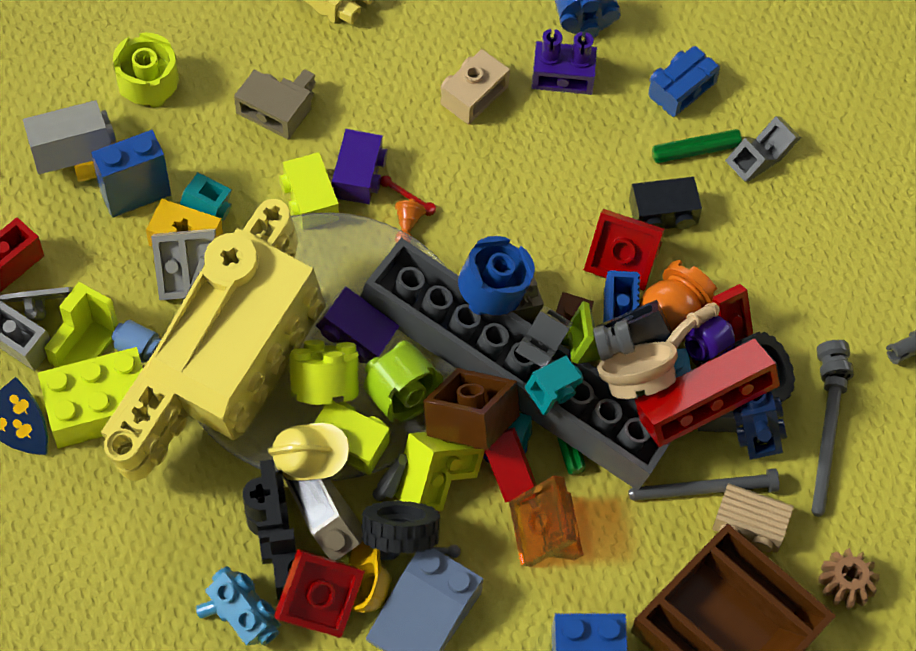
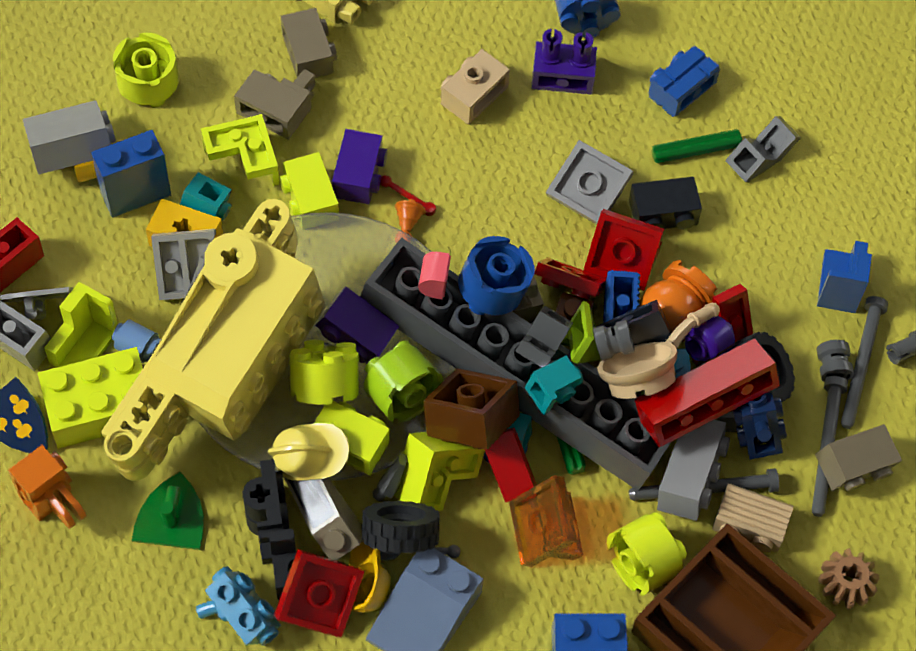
none -> orange brick [8,445,87,529]
none -> green shield [131,472,204,550]
none -> neon yellow panel [201,114,280,186]
none -> dark tan brick [281,7,337,78]
none -> coral brick [418,251,451,299]
none -> red plate [534,257,606,299]
none -> light grey hinge [546,140,634,225]
none -> neon yellow brick [607,512,687,596]
none -> light grey brick [657,419,730,521]
none -> dark tan brick [815,424,902,491]
none -> blue panel [817,241,872,313]
none -> dark grey bar [841,296,888,429]

